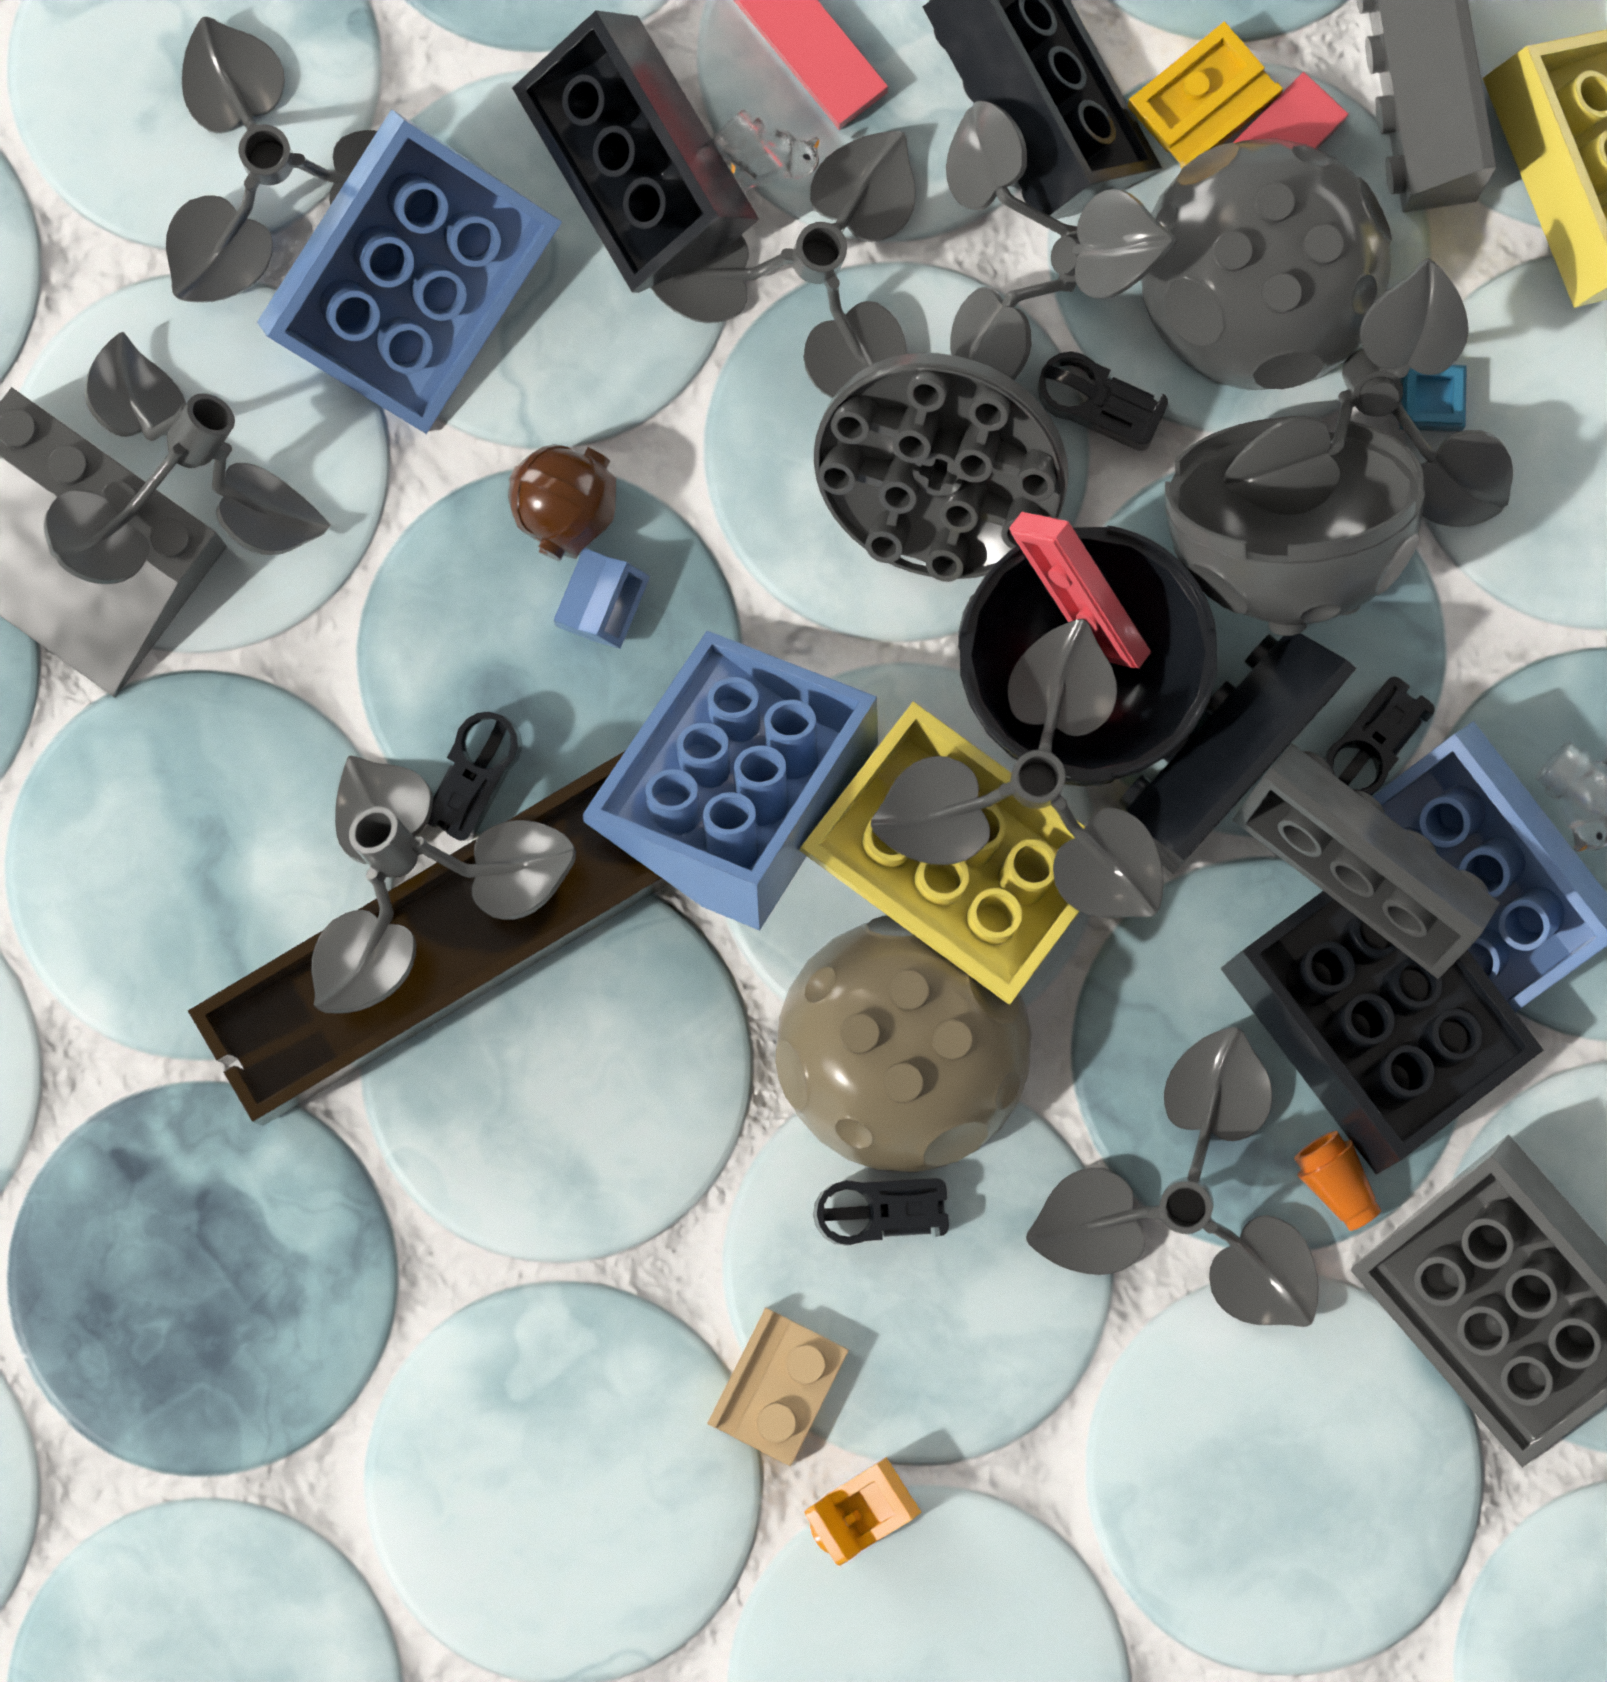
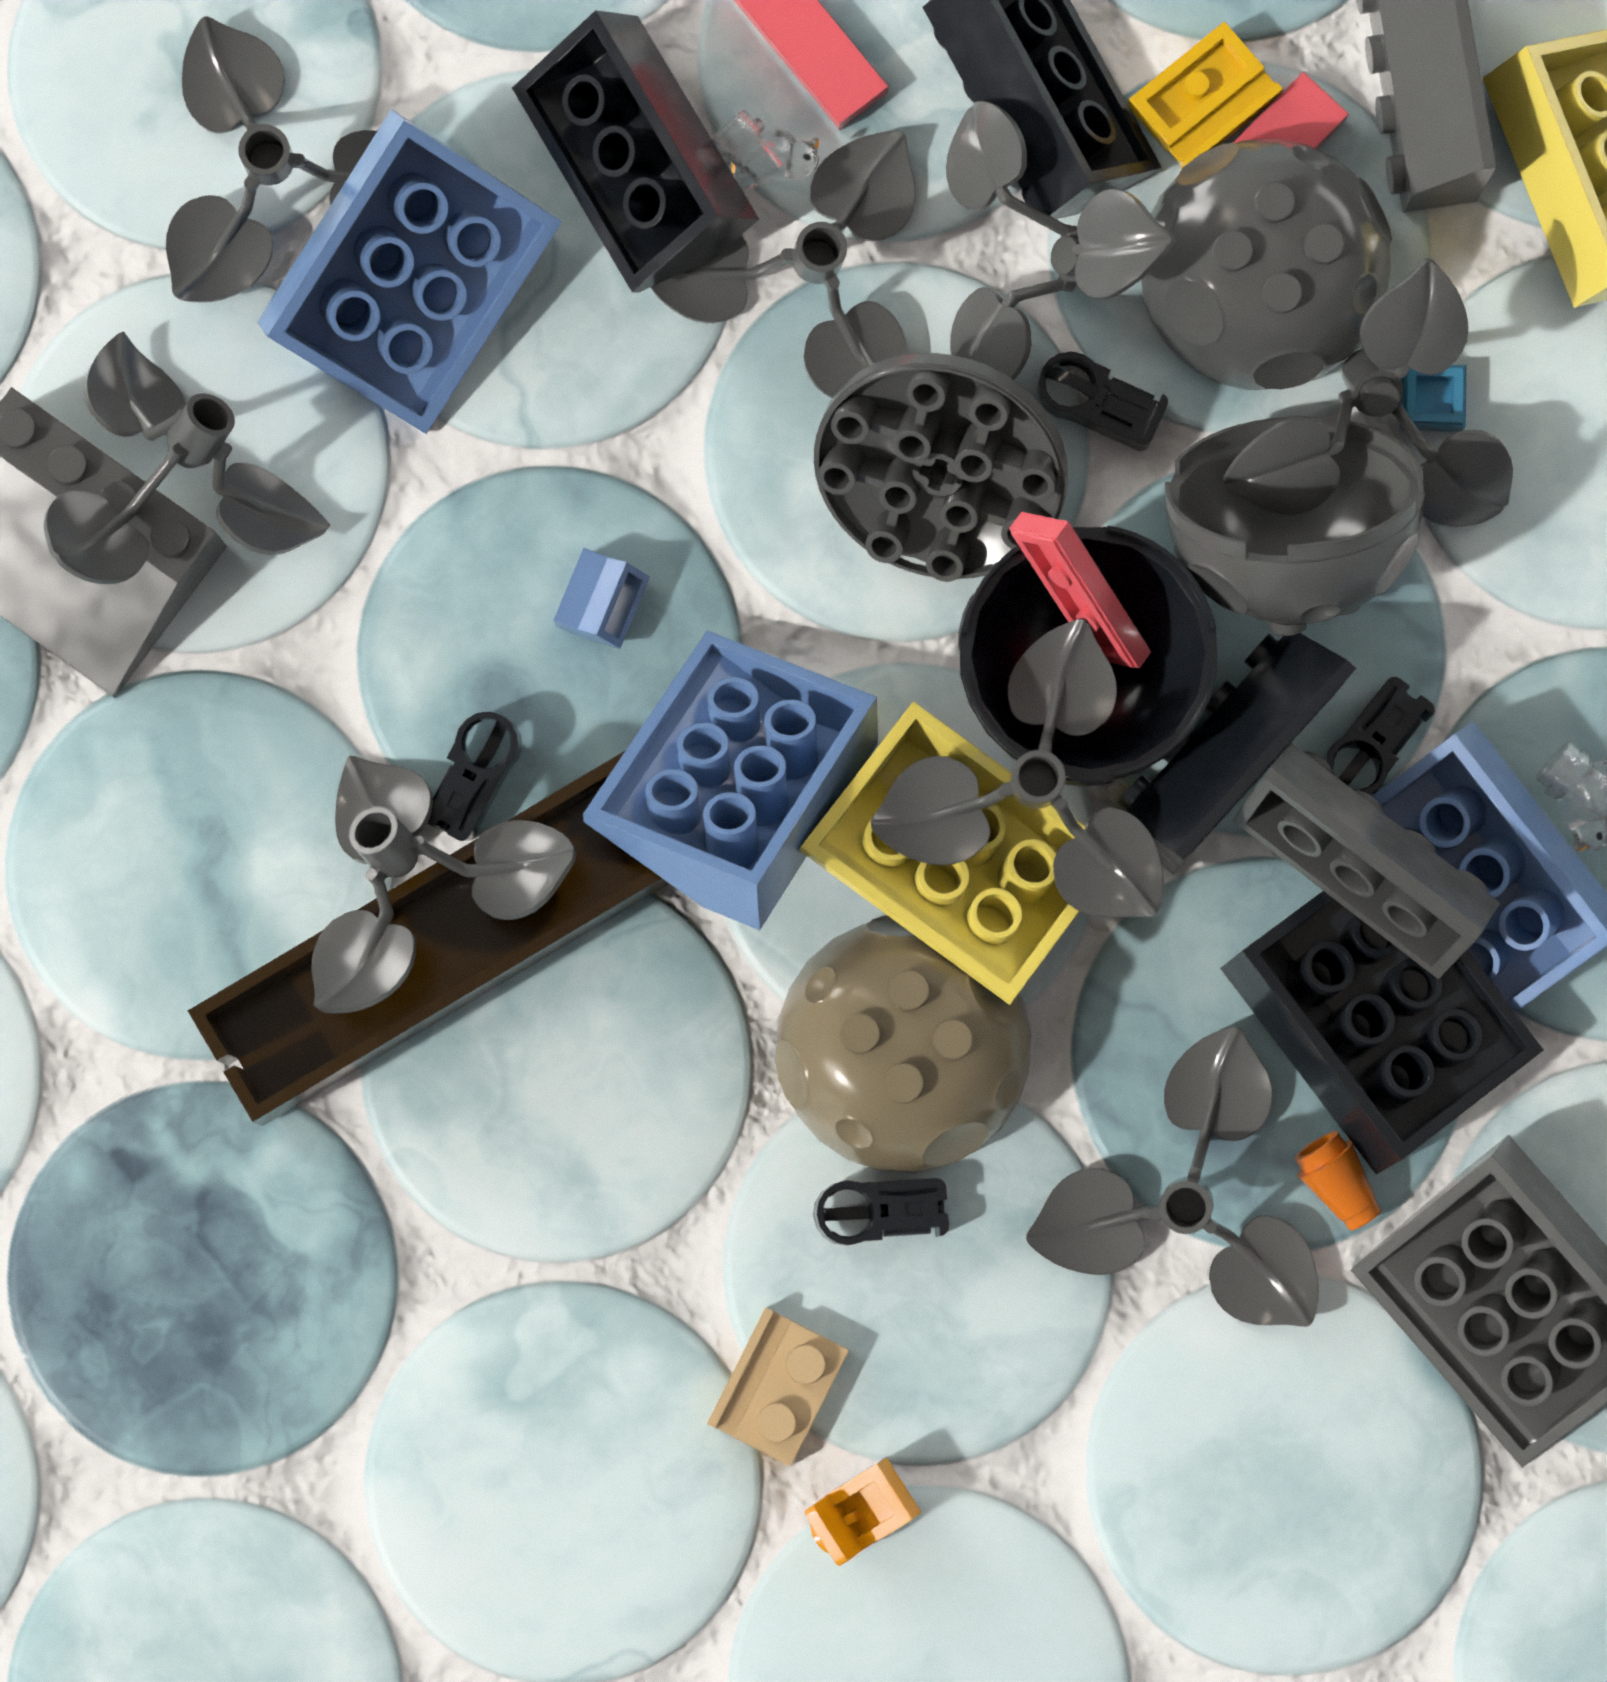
reddish brown cap [508,444,617,561] -> none

